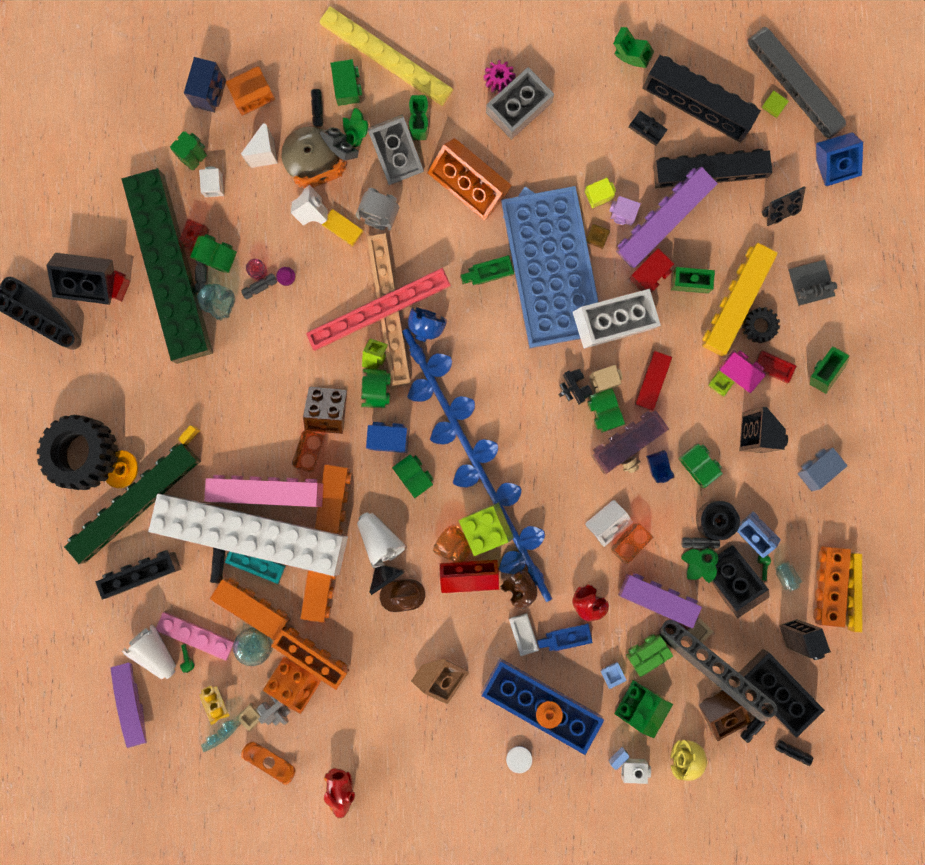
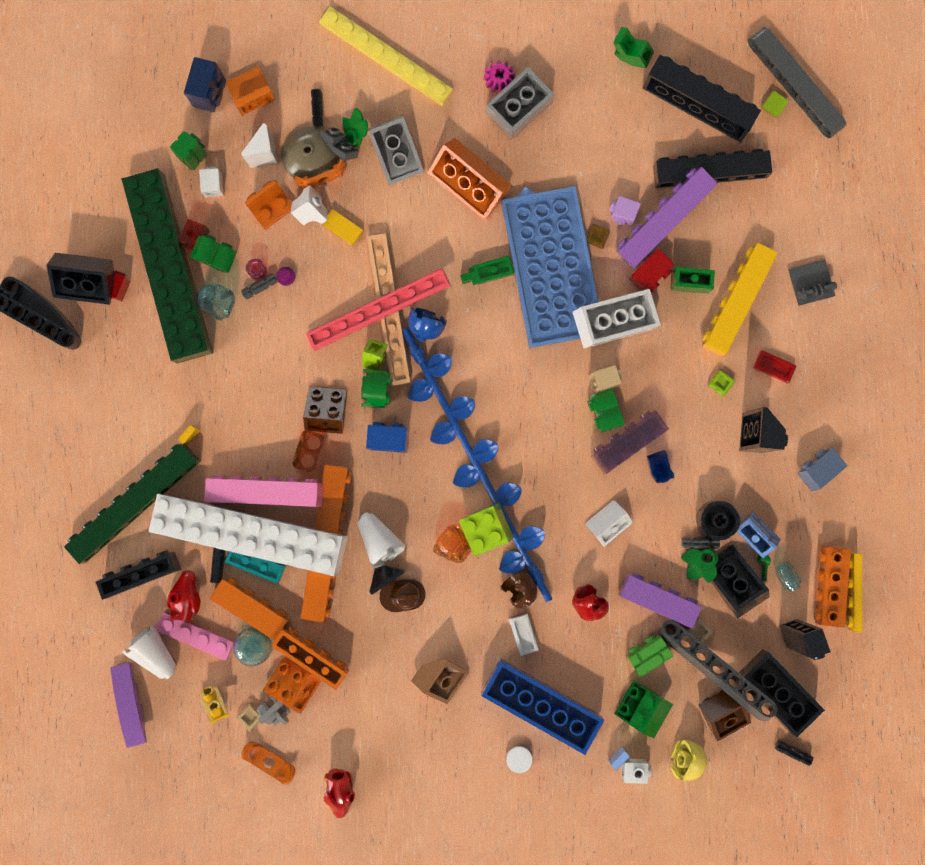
black tyre [37,415,118,490] -> none
light orange dish [106,450,138,489] -> none
green hand [180,644,195,673] -> none
dark grey axle [195,261,207,293] -> none
clear light blue slope [201,720,241,752] -> none
green brick [330,59,362,106] -> none
light grey brick [356,188,400,230] -> none
green brick [392,454,434,498] -> none
green brick [409,95,429,140] -> none
red brick [439,560,499,593] -> none
orange piece [536,701,563,728] -> none
blue hinge [537,623,593,651] -> none
black hips [558,369,593,405] -> none
neon yellow brick [584,178,616,209] -> none
light blue plate [600,662,627,689] -> none
clear orange piece [611,523,654,564] -> none
tan plate [622,456,640,473] -> none
black hips [629,111,668,146] -> none
red tile [635,351,672,411] -> none
green brick [678,444,723,488] -> none
dark pink brick [719,350,766,394] -> none
black axle [740,708,770,743] -> none
black tyre [742,307,780,343] -> none
black hinge [762,186,806,226] -> none
green brick [809,346,850,394] -> none
blue slope [816,132,863,186] -> none
none -> red animal [167,570,201,621]
none -> orange bracket [244,180,292,230]

